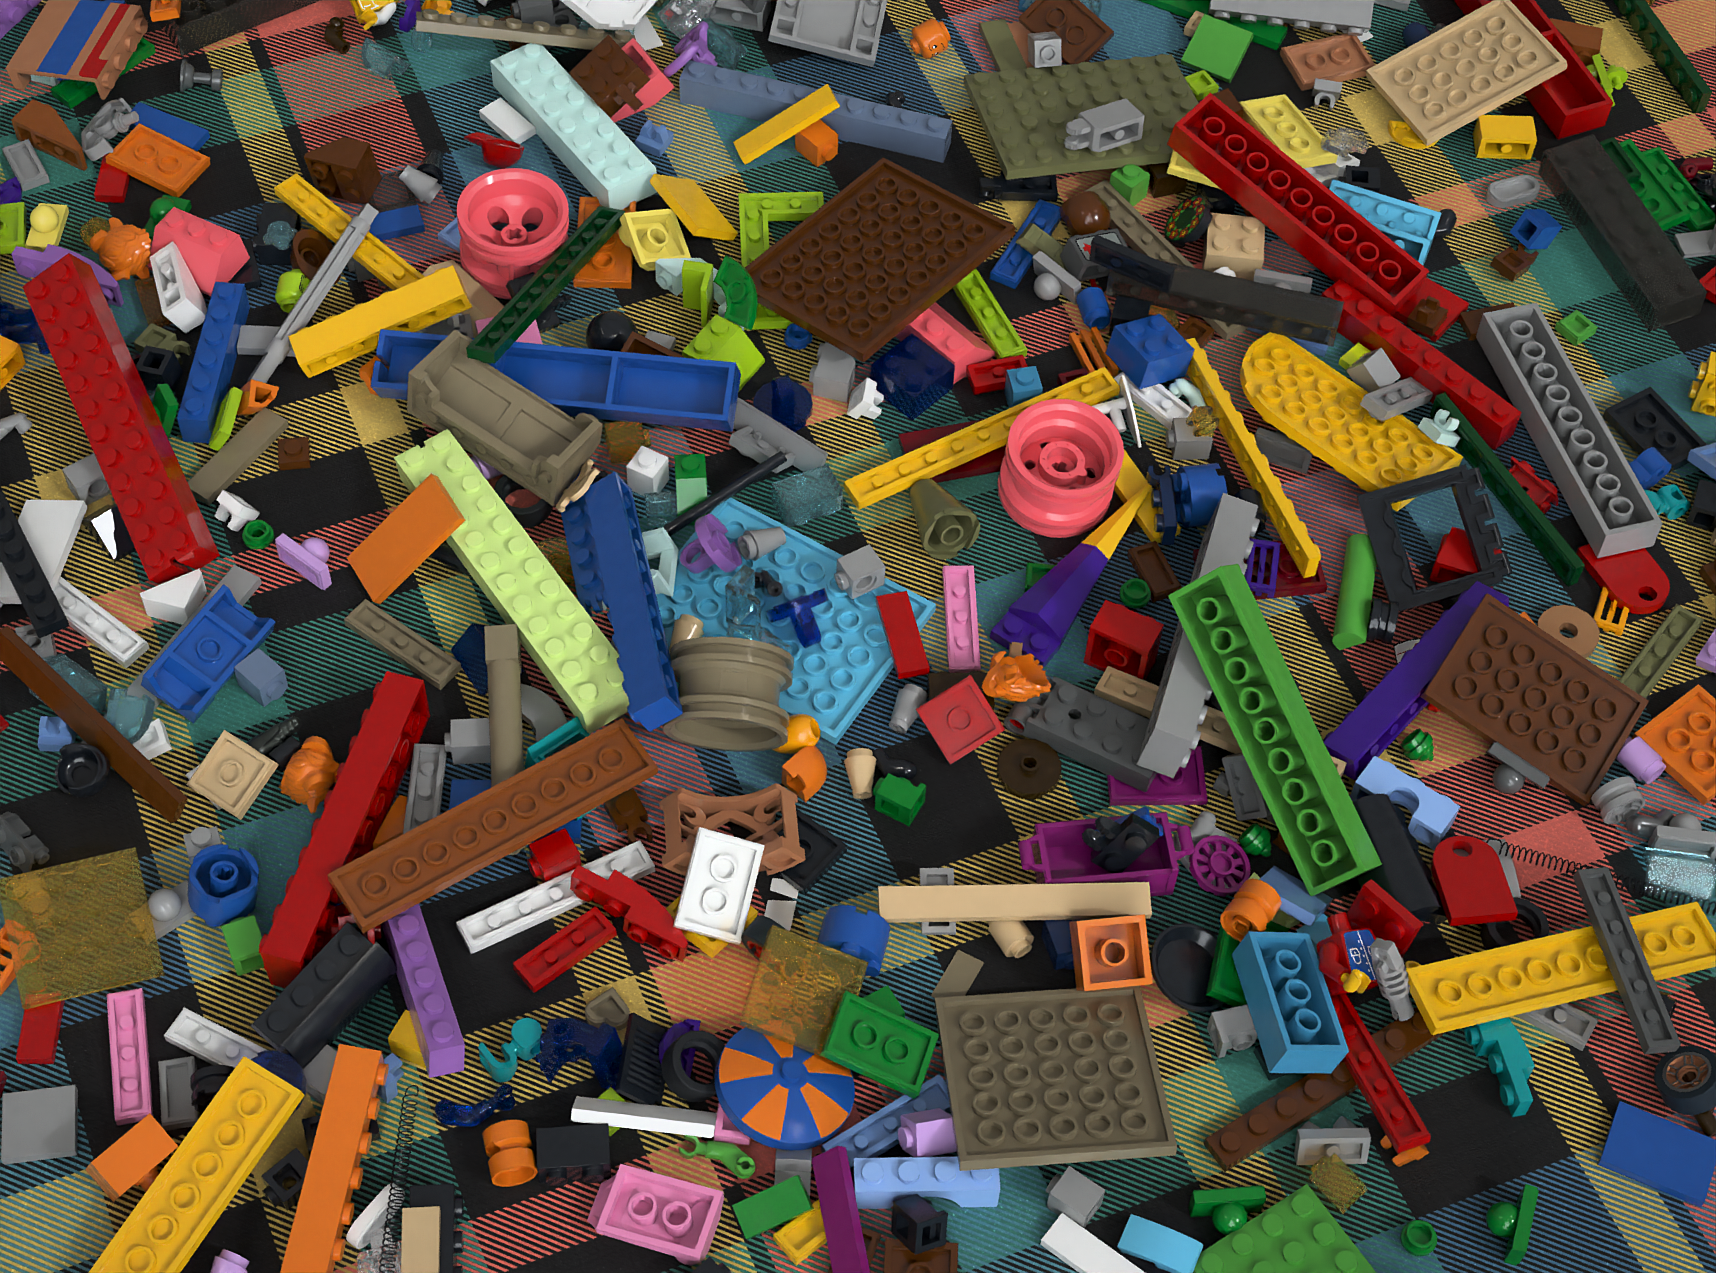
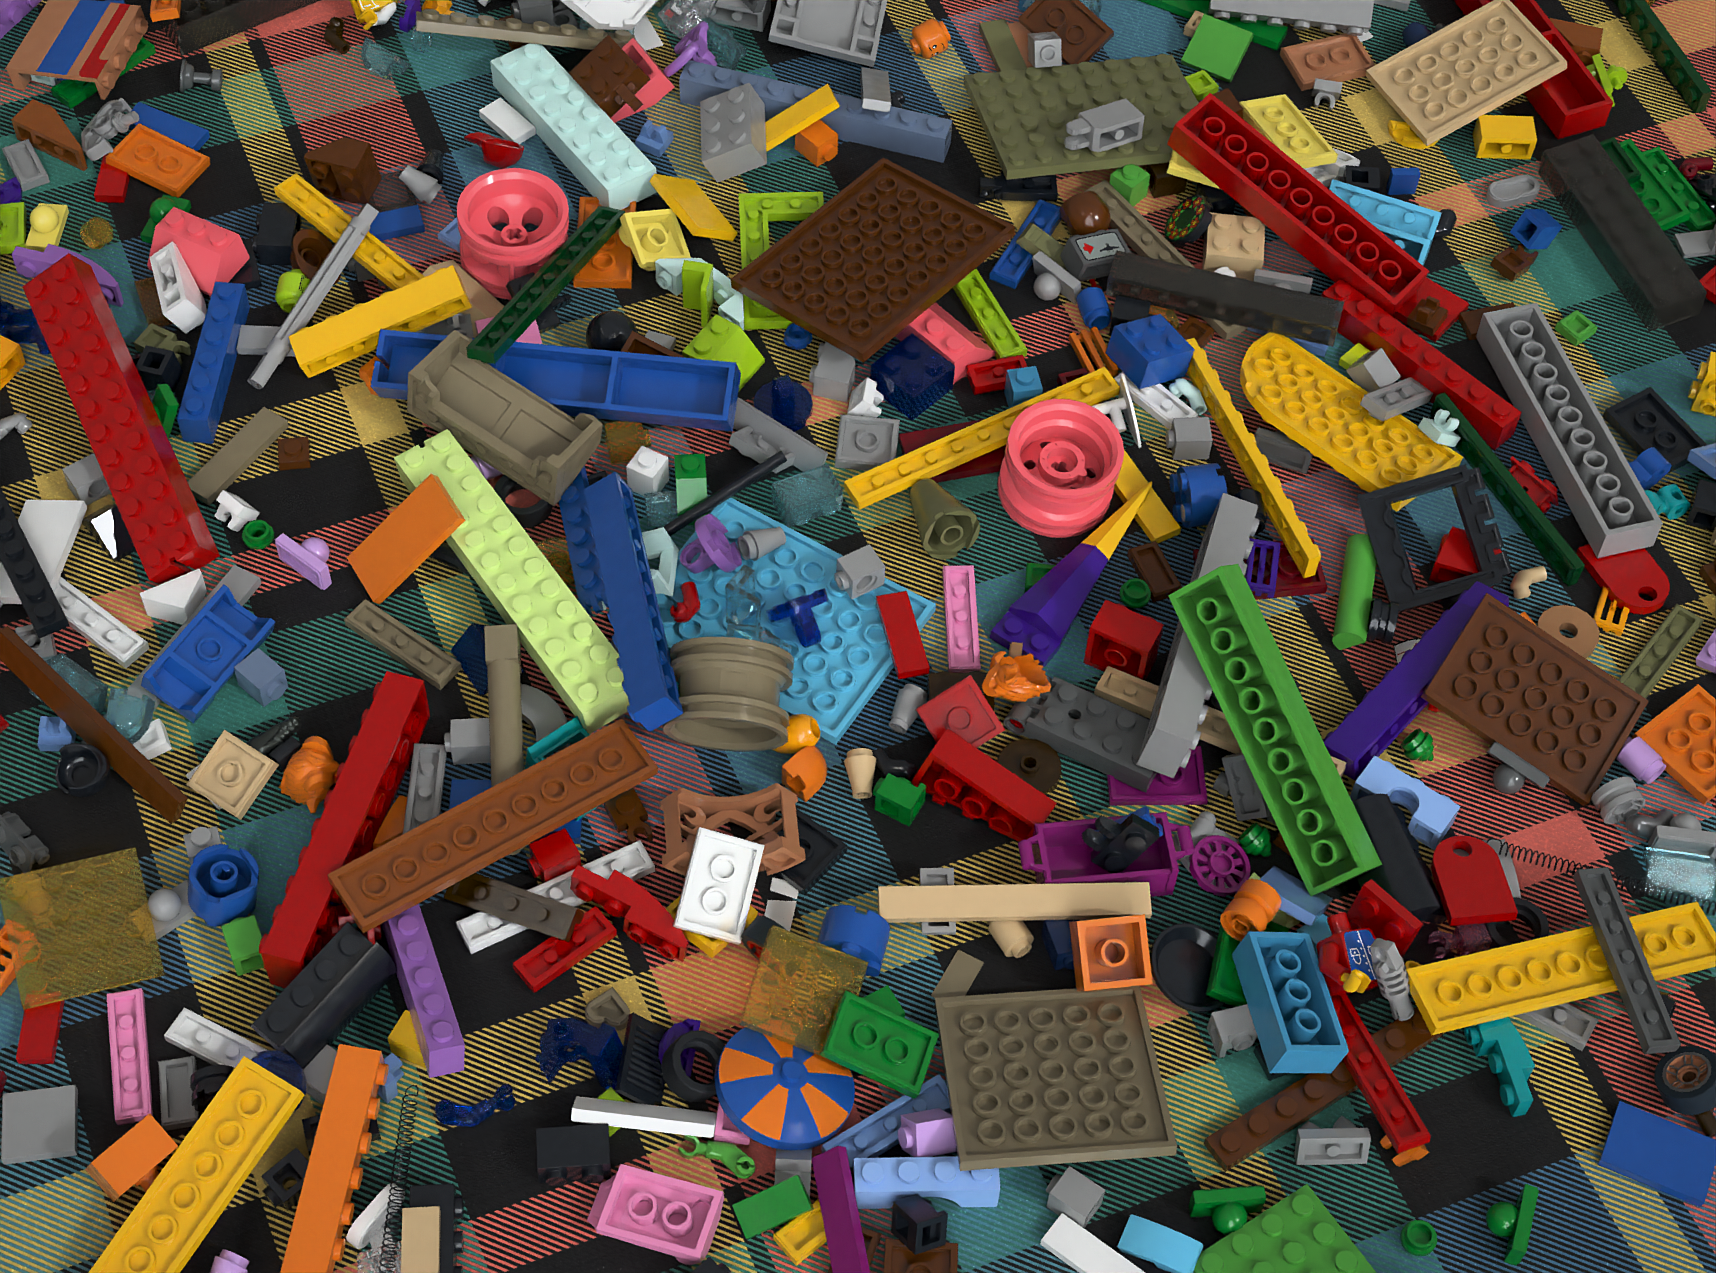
orange hair [89,217,151,282] -> none
lime tile [208,386,243,451] -> none
orange brick [237,379,279,416] -> none
clear light blue plate [263,221,297,250] -> none
teal leg [478,1018,543,1083] -> none
orange wheel [482,1120,538,1187] -> none
tan piece [555,459,600,512] -> none
tan cone [669,614,704,653] -> none
green tile [713,255,758,330] -> none
black arm [750,570,783,597] -> none
black tile [1089,234,1175,293] -> none
dark blue plate [1146,466,1177,545] -> none
clear yellow wheel [1186,405,1220,437] -> none
clear yellow brick [1308,1153,1368,1215] -> none
clear tile [1321,127,1369,158] -> none
none -> dark brown hinge [444,873,584,942]
none -> red arm [670,581,701,623]
none -> light grey brick [700,83,767,183]
none -> light grey tile [835,414,900,471]
none -> light grey tile [860,67,891,112]
none -> red wedge [911,728,1057,842]
none -> blue tile [1386,167,1421,195]
none -> clear pink piece [1427,923,1492,958]
none -> tan arm [1510,566,1547,599]

